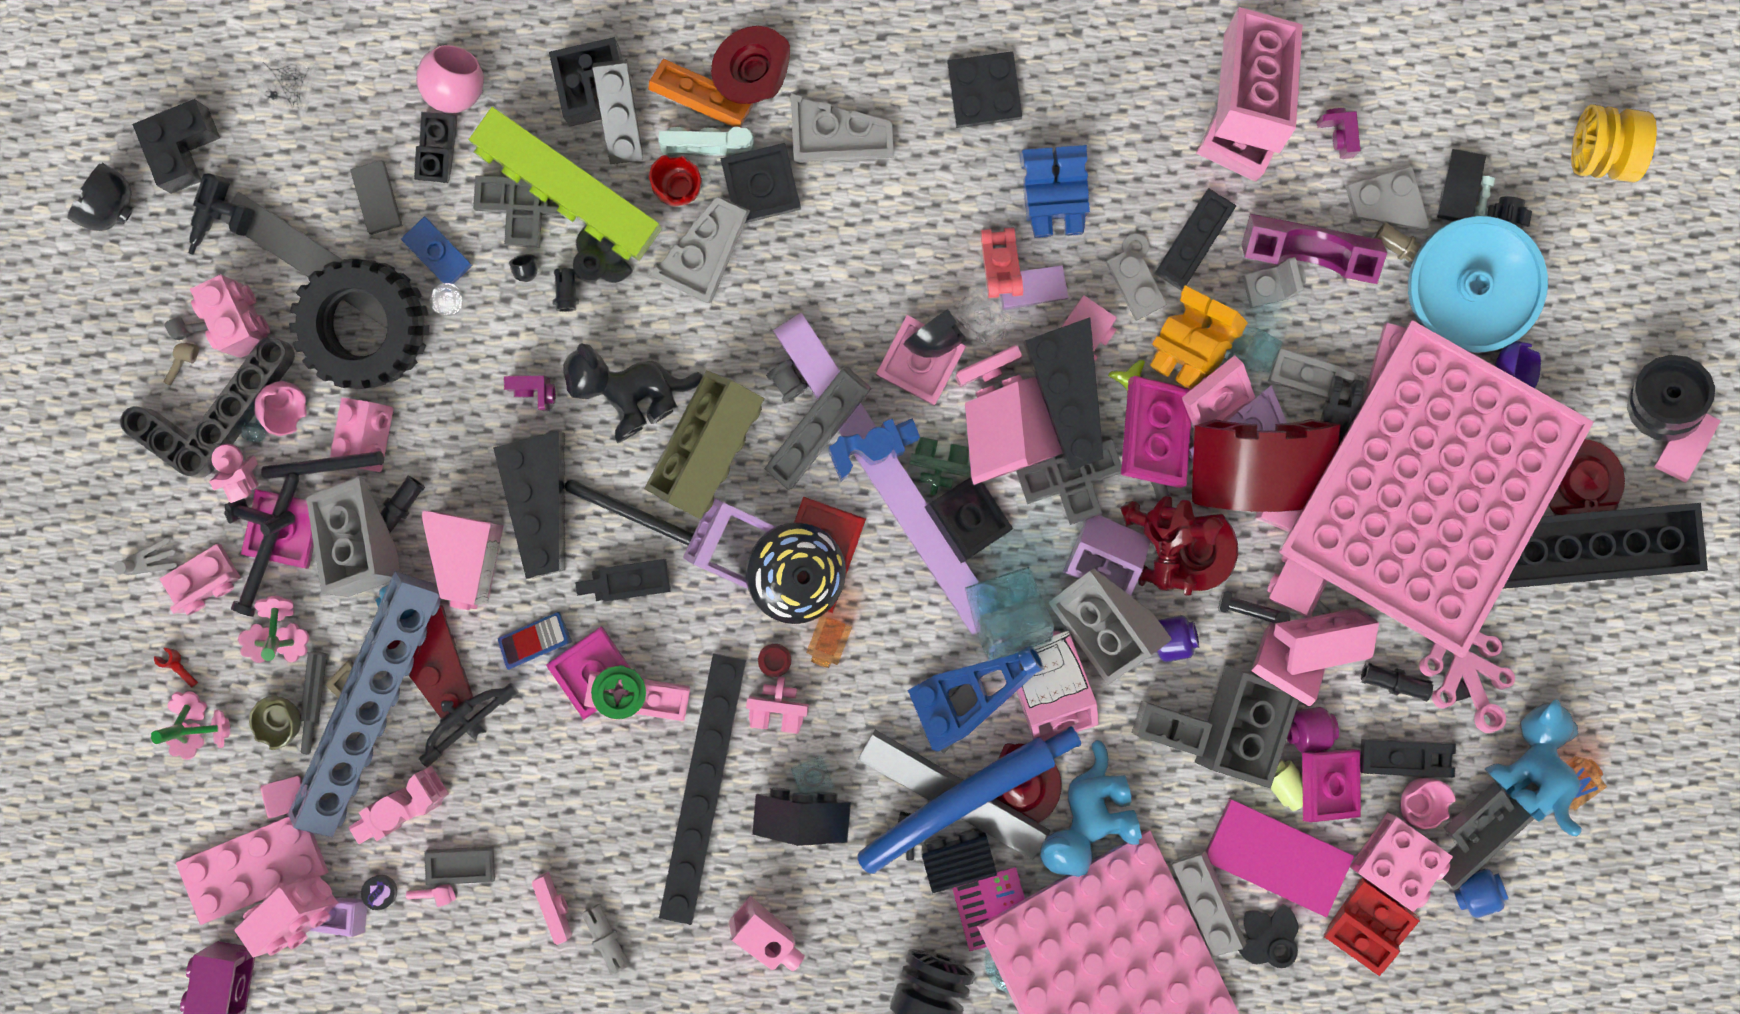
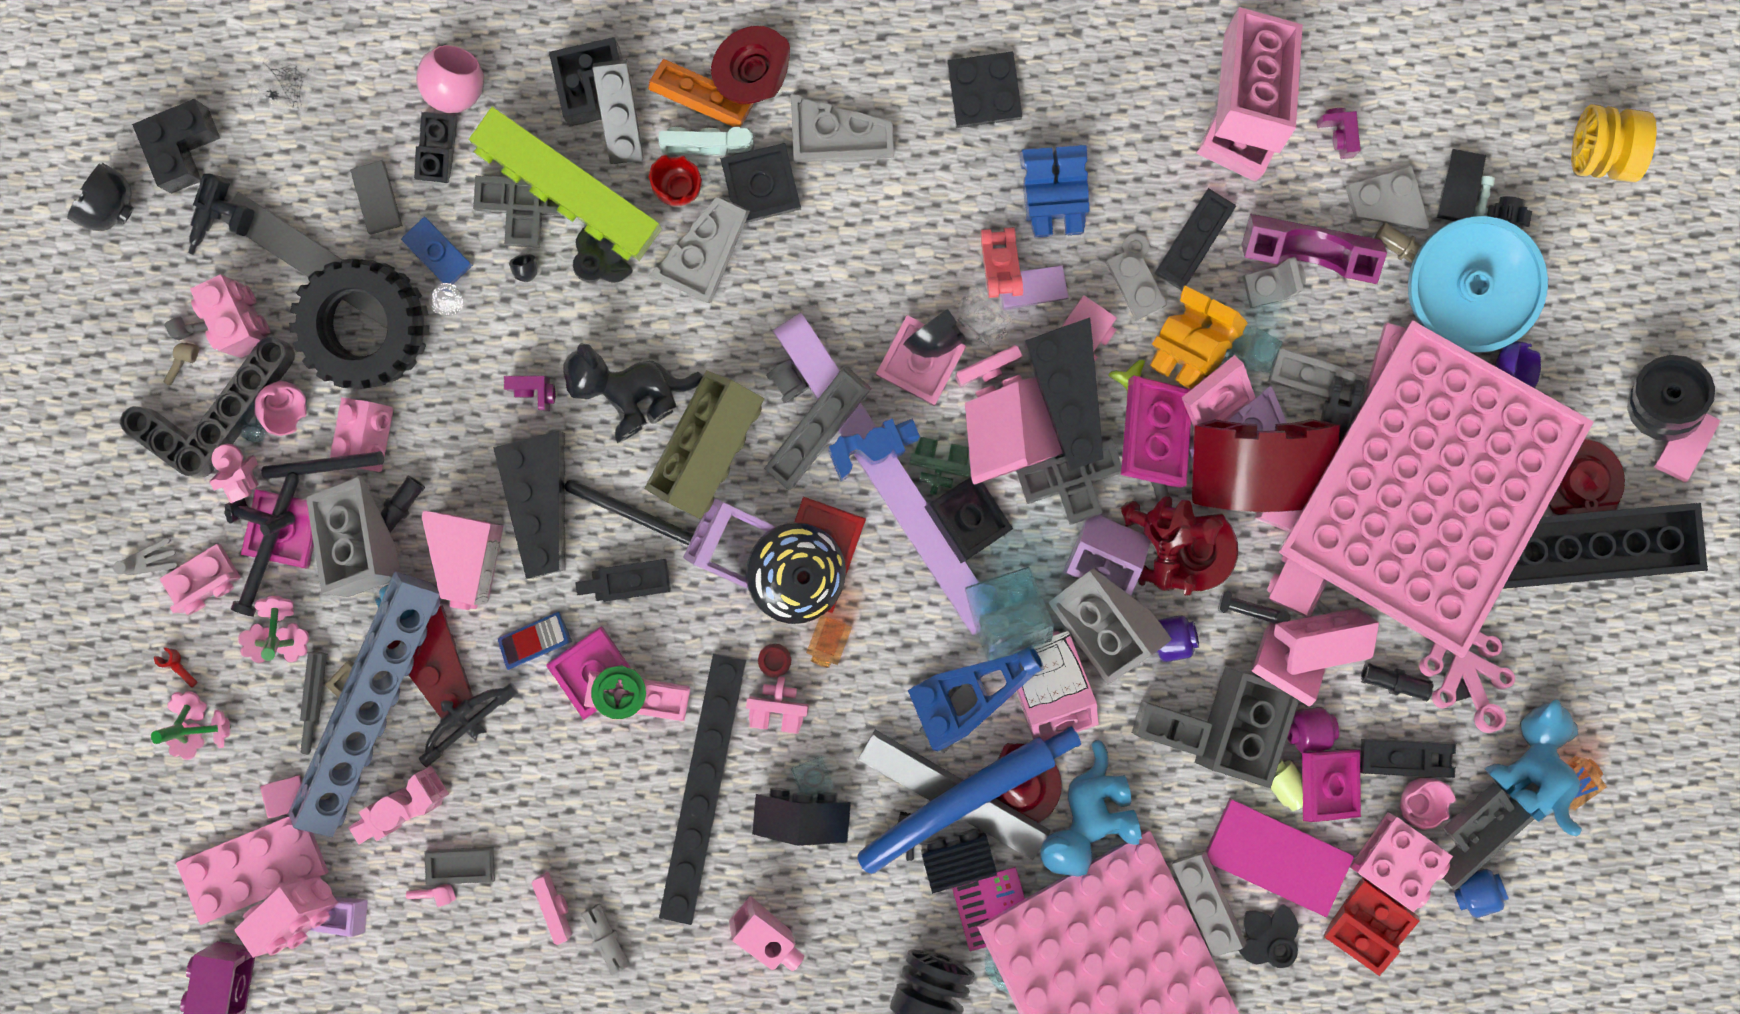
olive hair [249,695,301,750] -> none
black tile [361,875,397,910] -> none
black pin [552,268,580,312] -> none

